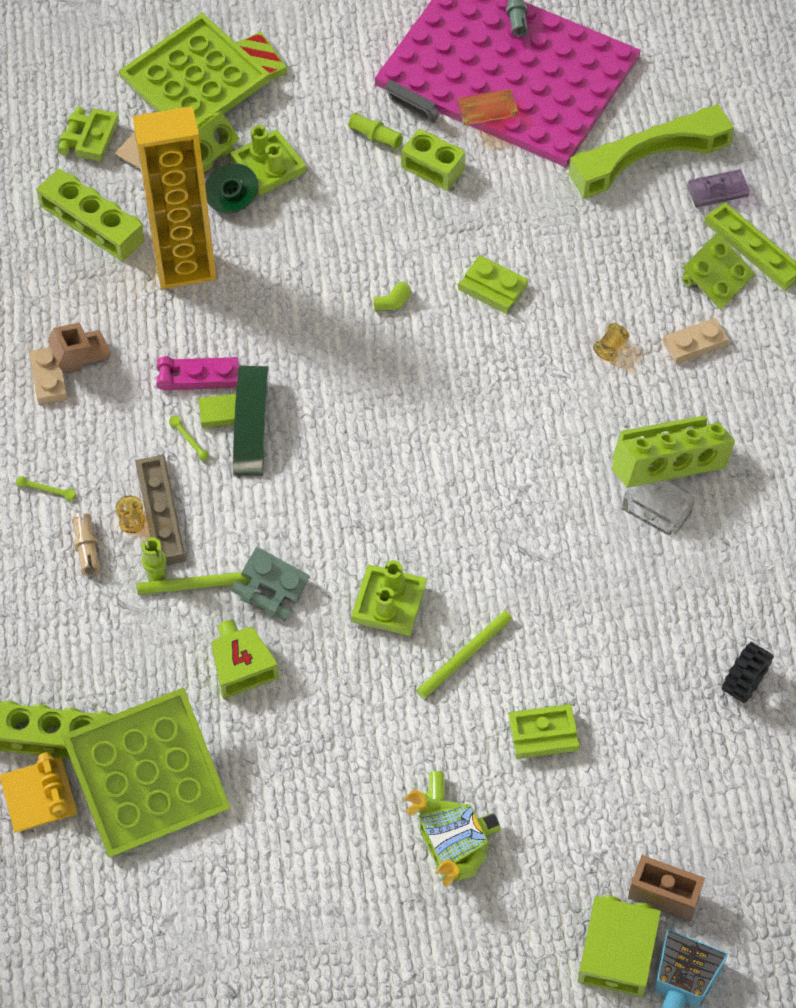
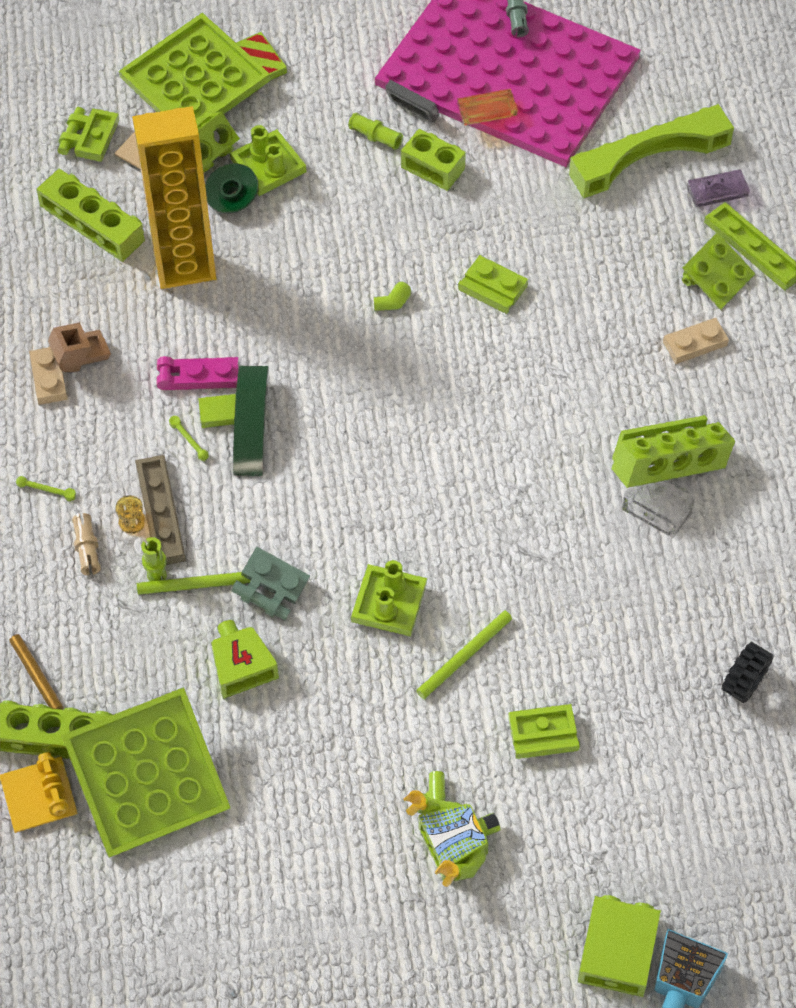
clear yellow bush [593,323,630,362] -> none
medium nougat brick [628,855,705,922] -> none
none -> pearl gold bar [9,634,64,710]

